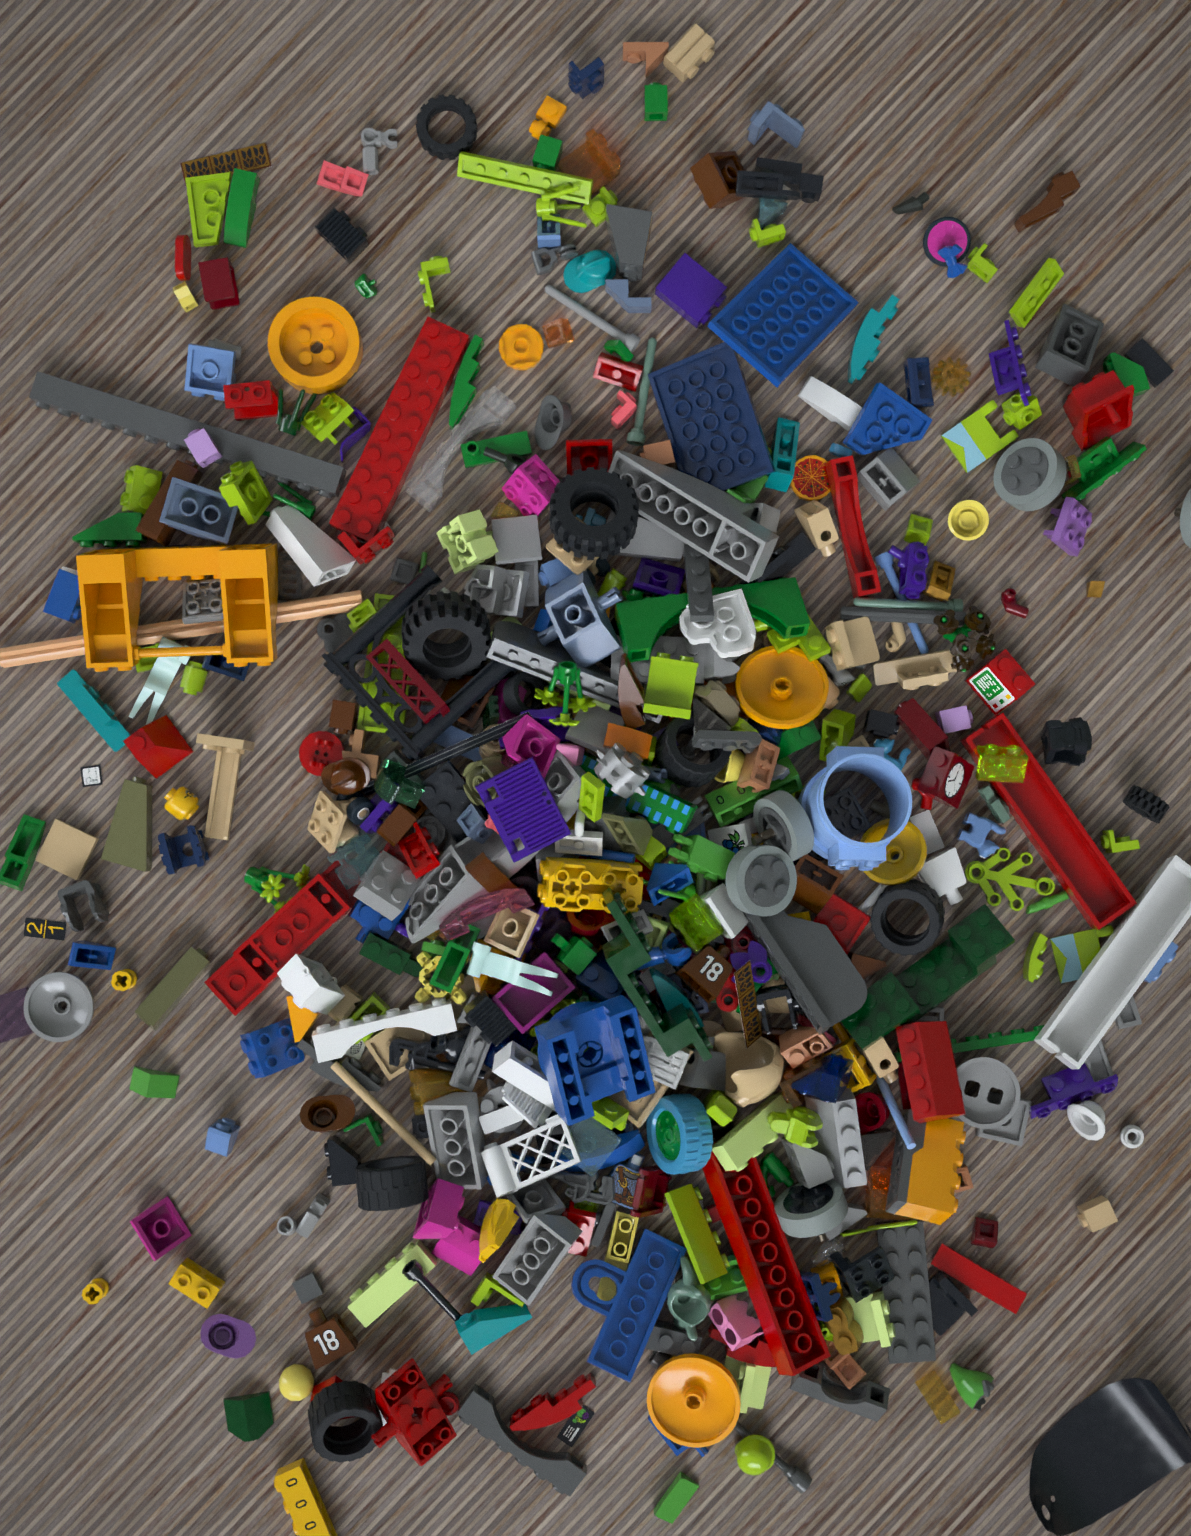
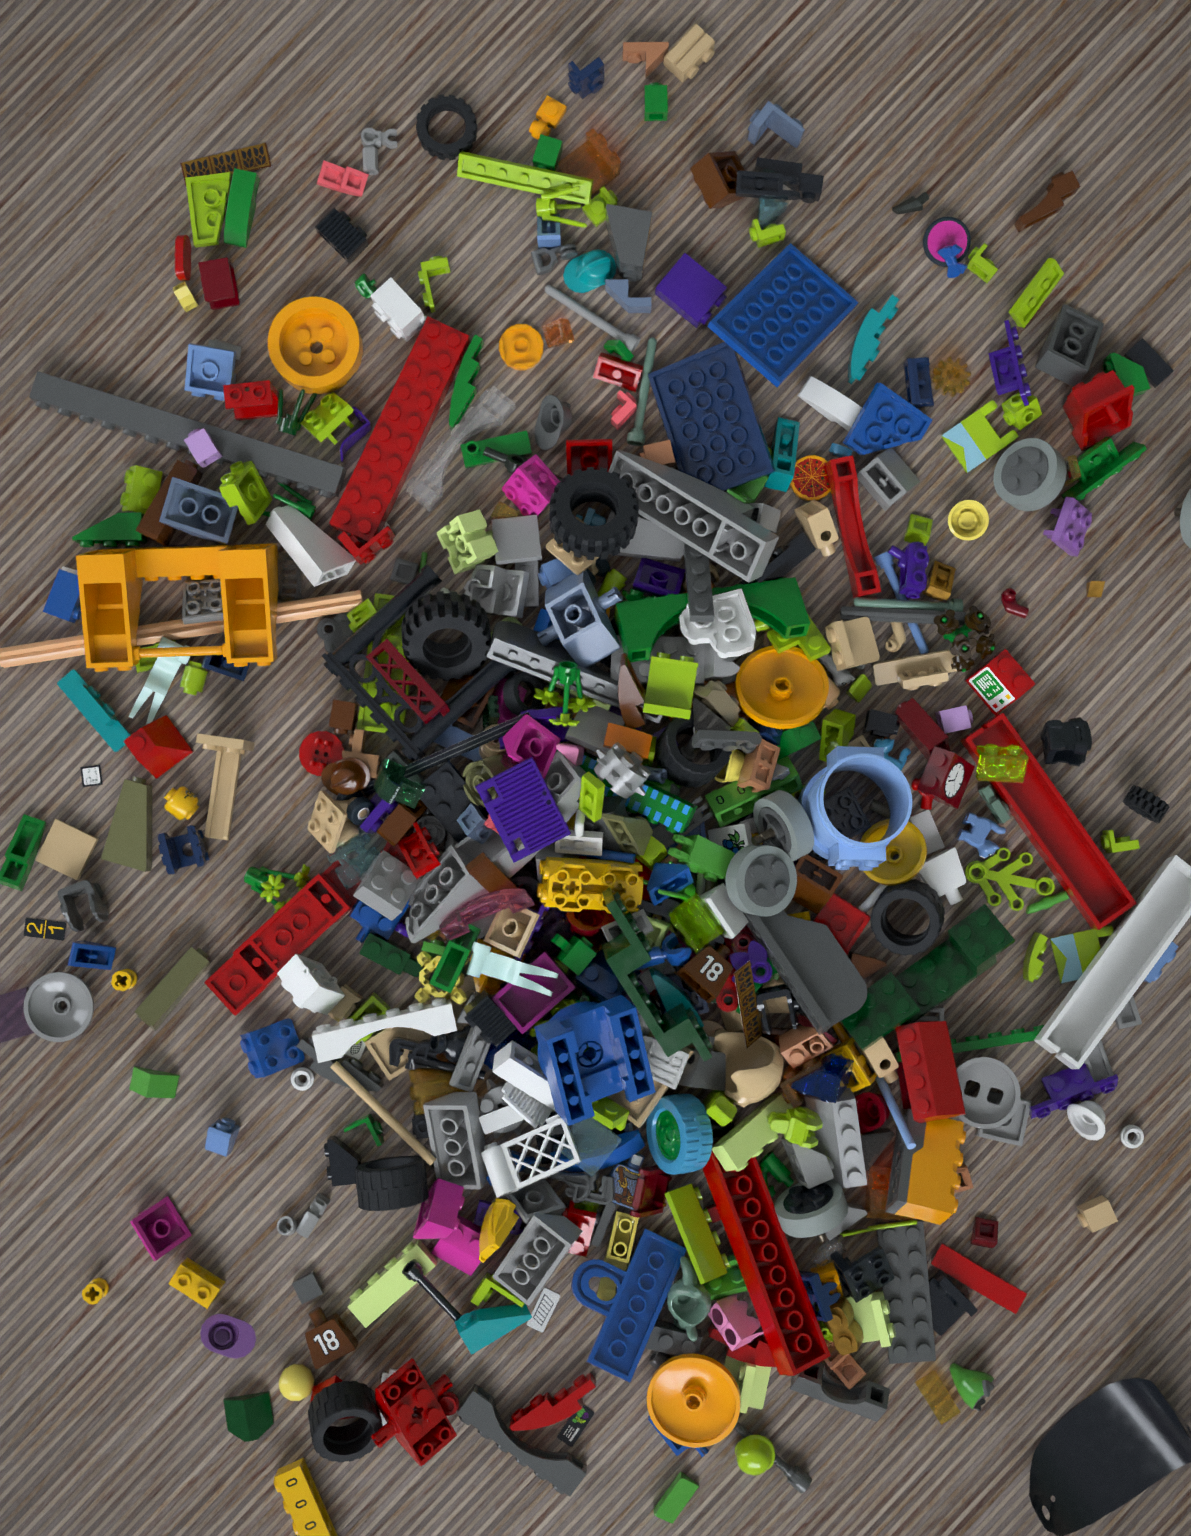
light orange slope [286,994,320,1043] -> none
reddish brown piece [300,1095,356,1133] -> none
none -> white plate [291,1067,314,1091]
none -> white brick [371,277,427,342]
none -> clear sticker [527,1288,560,1332]

